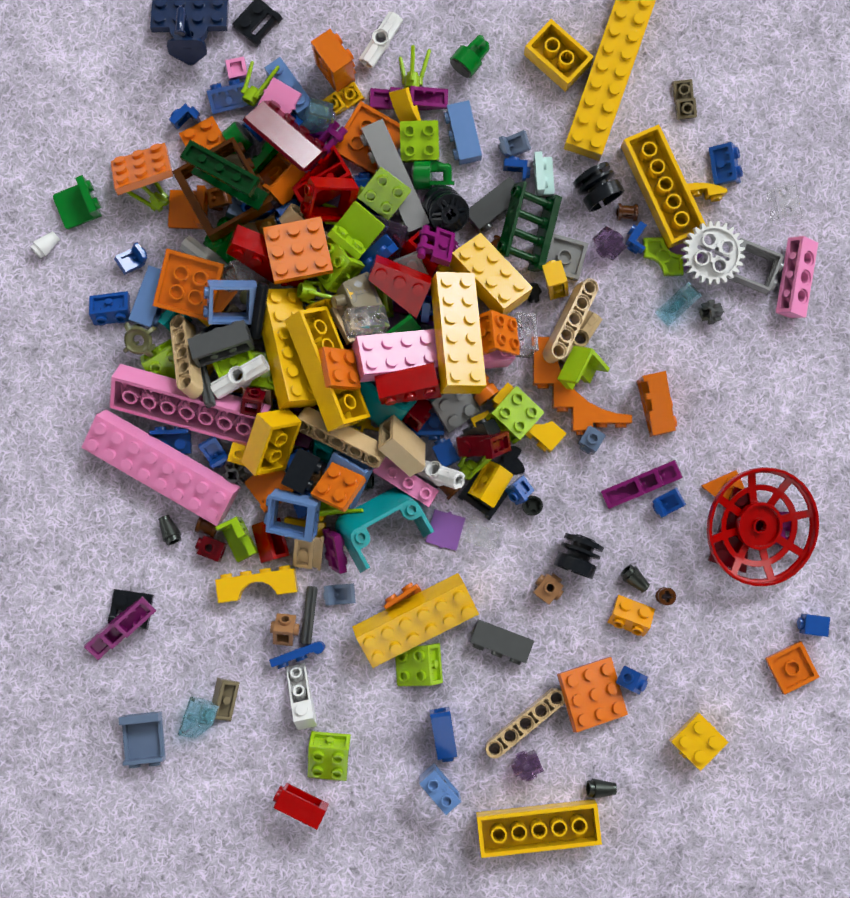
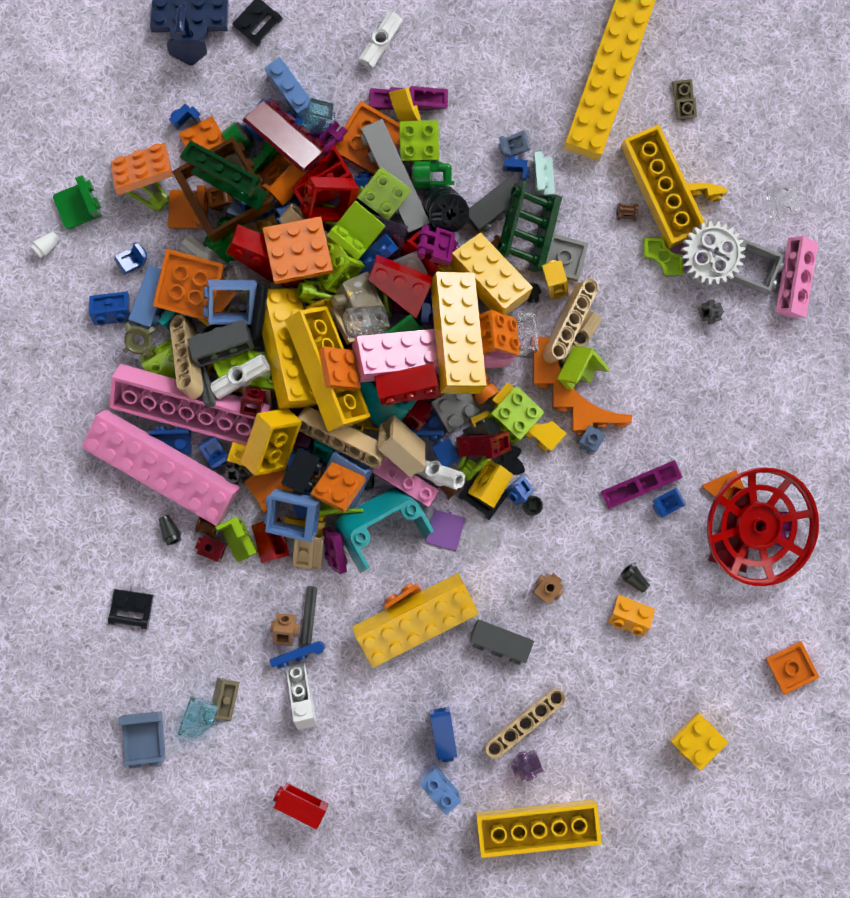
magenta slope [84,596,156,660] -> none
blue bracket [206,78,250,114] -> none
yellow arch [215,565,298,603] -> none
bright pink plate [225,56,247,80] -> none
lime plant [240,61,280,107] -> none
bright pink piece [258,77,302,115] -> none
lime bracket [307,731,351,781] -> none
orange brick [311,29,356,92] -> none
yellow slope [320,81,365,117] -> none
sand blue bracket [323,583,356,606] -> none
lime bracket [395,643,443,686] -> none
lime plant [399,45,431,88] -> none
medium blue brick [444,100,482,165] -> none
green piece [450,35,490,78] -> none
yellow brick [524,19,594,92] -> none
black wheel [554,533,604,579] -> none
orange plate [557,657,628,733] -> none
black wheel [573,162,624,212] -> none
pearl dark grey cone [586,778,617,799] -> none
clear purple brick [592,226,626,261] -> none
blue bracket [616,666,648,695] -> none
blue bracket [625,221,647,254] -> none
orange wedge [637,371,677,437] -> none
clear light blue slope [655,282,702,326] -> none
reddish brown bush [655,587,676,605] -> none
blue bracket [709,142,743,185] -> none
blue brick [797,613,830,637] -> none

